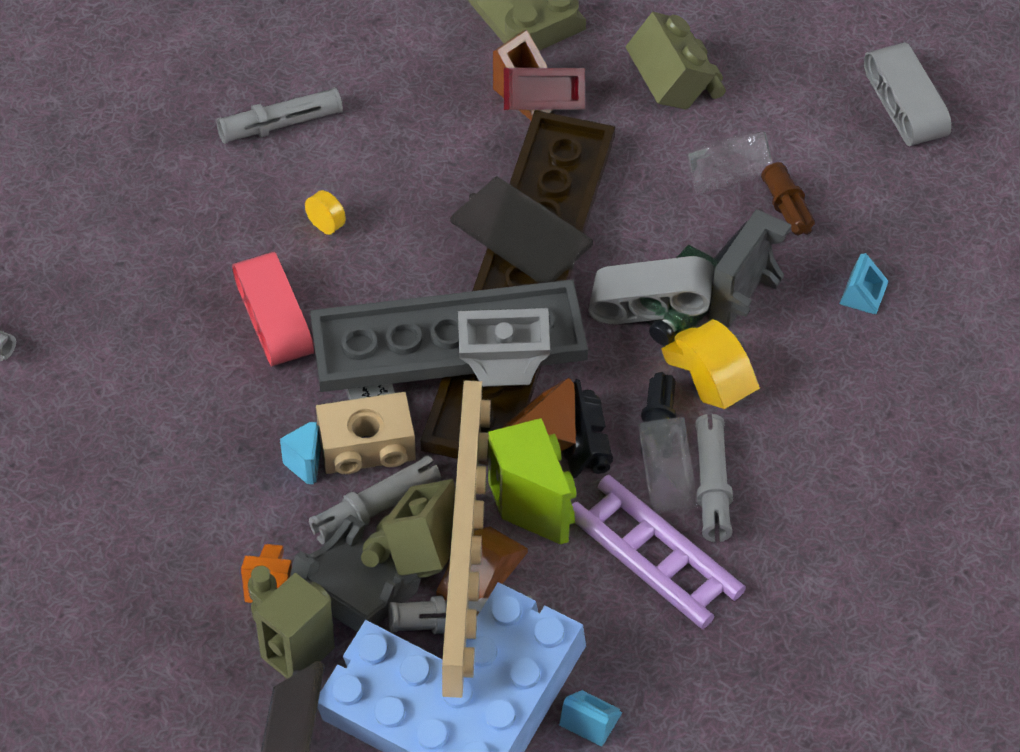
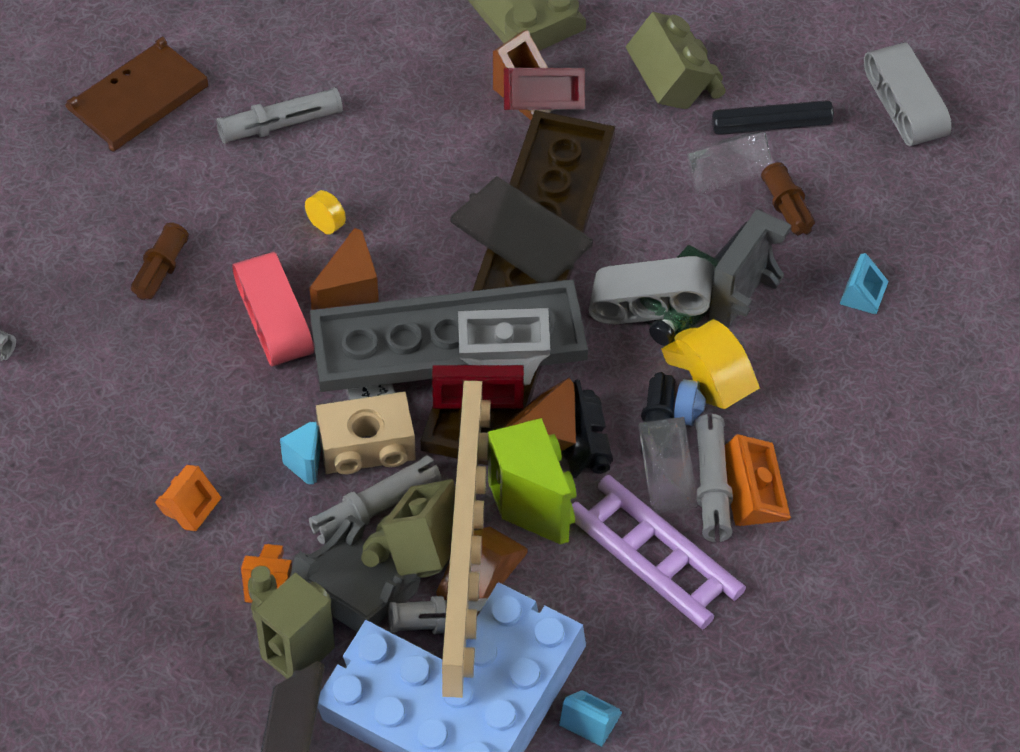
none -> reddish brown door [65,36,208,152]
none -> reddish brown axle [131,223,189,300]
none -> orange tile [155,465,222,531]
none -> dark orange slope [310,228,379,310]
none -> dark red tile [432,365,524,408]
none -> medium blue tile [674,379,706,426]
none -> black axle [712,100,834,135]
none -> orange slope [725,434,791,526]

